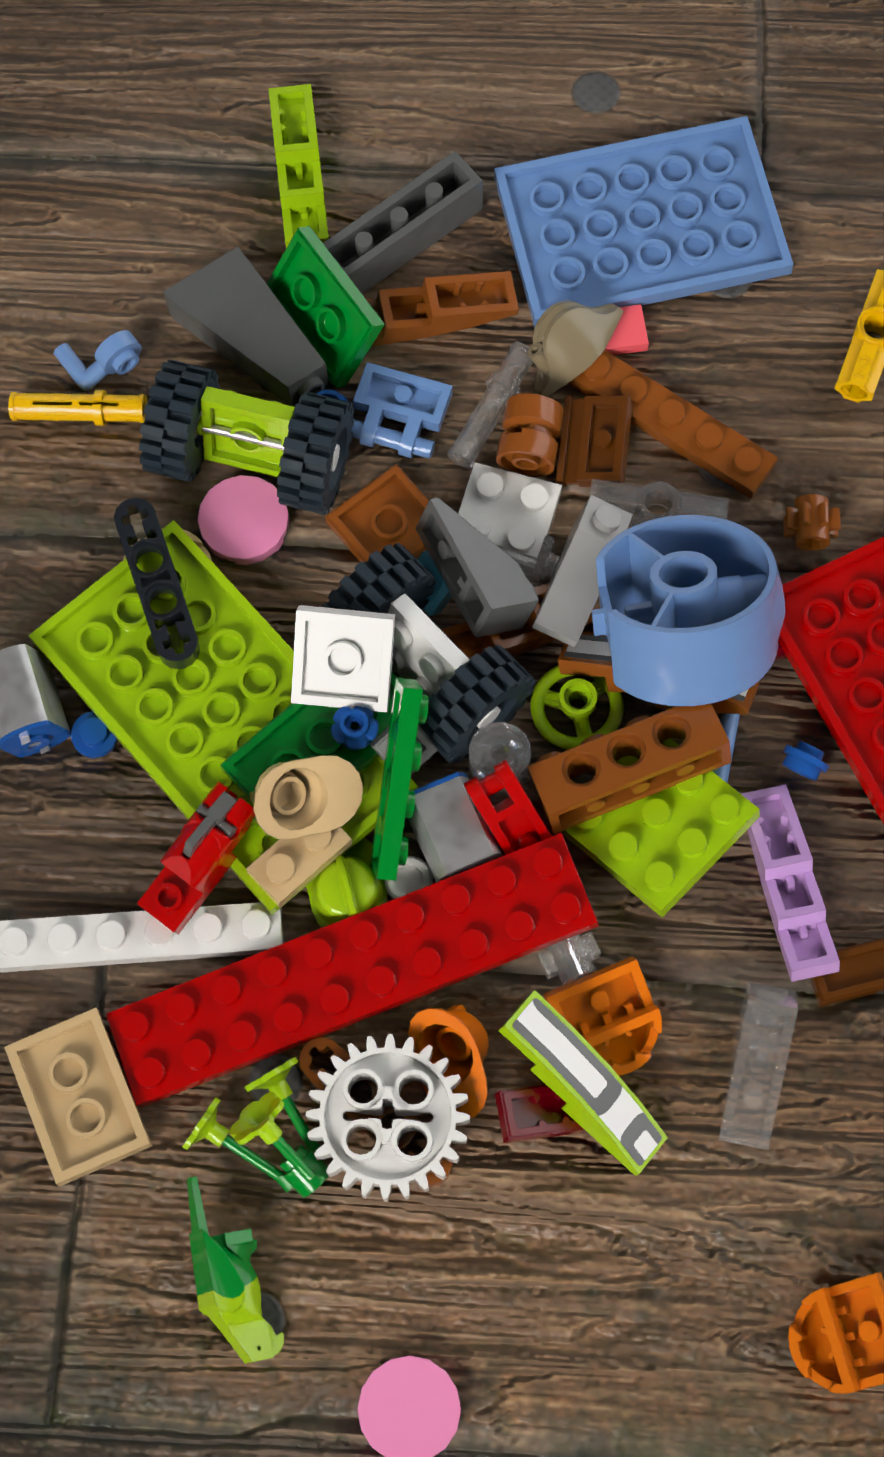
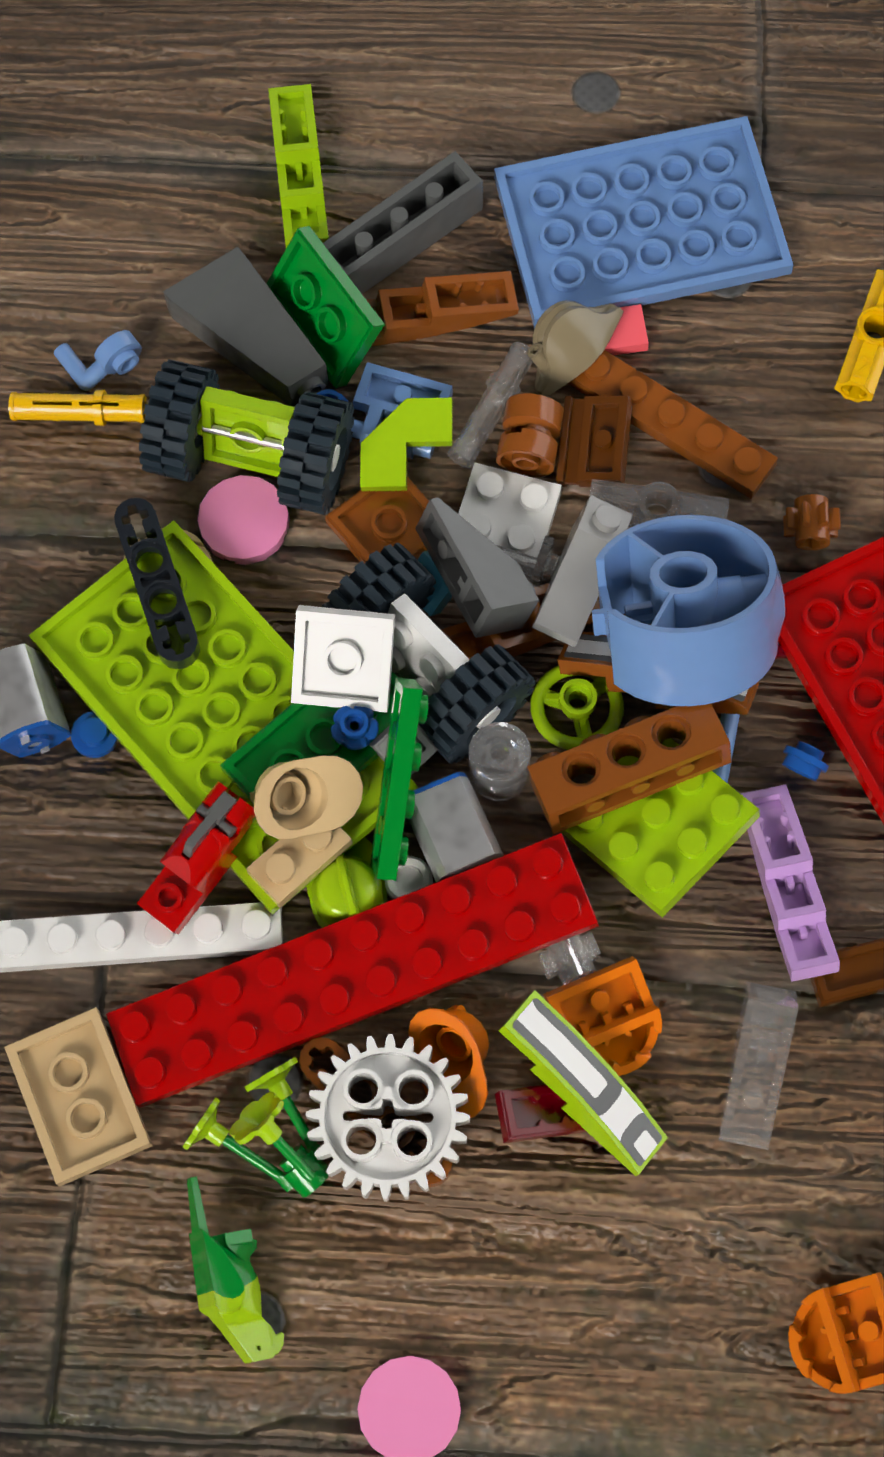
red plate [463,759,552,855] -> none
none -> lime tile [360,397,453,491]

